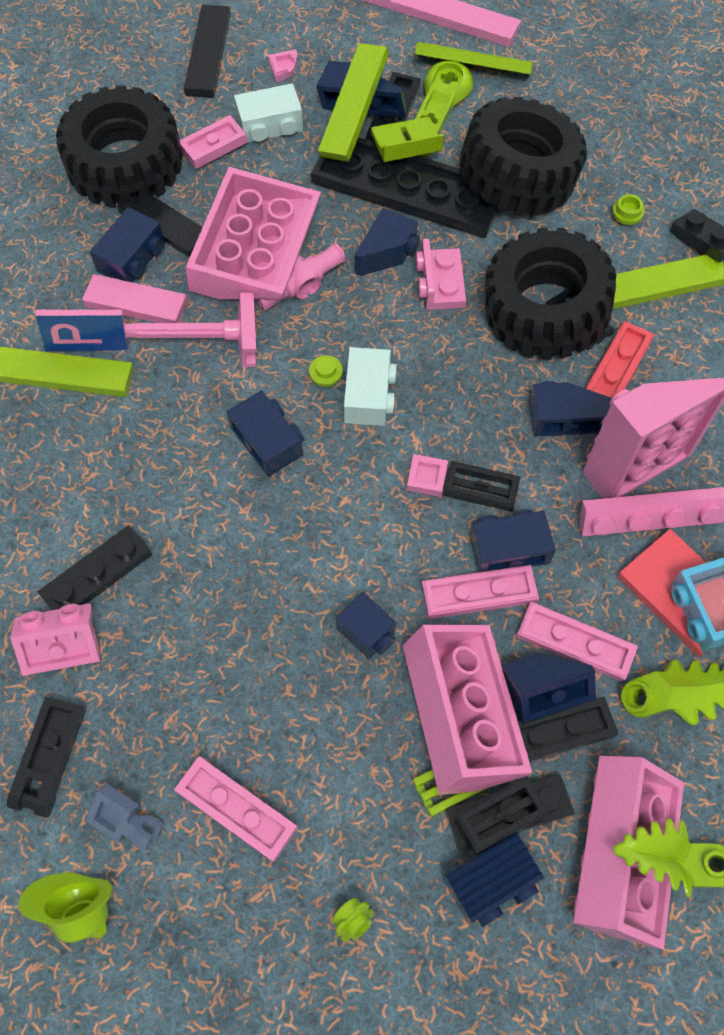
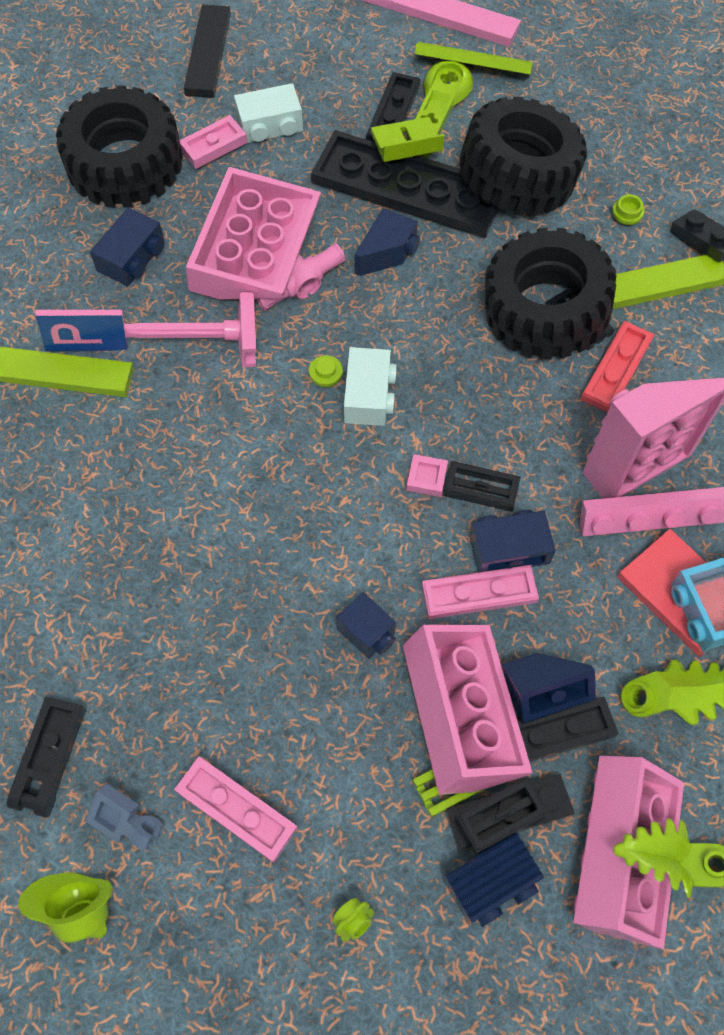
bright pink bracket [10,604,100,676] -> none
black plate [37,525,152,610] -> none
bright pink tile [82,274,188,323] -> none
black tile [117,194,203,258] -> none
dark blue brick [226,390,304,478] -> none
bright pink tile [268,49,297,82] -> none
dark blue slope [316,61,408,118] -> none
lime tile [318,43,389,162] -> none
bright pink bracket [416,239,466,310] -> none
bright pink tile [516,602,638,683] -> none
dark blue slope [528,381,612,437] -> none

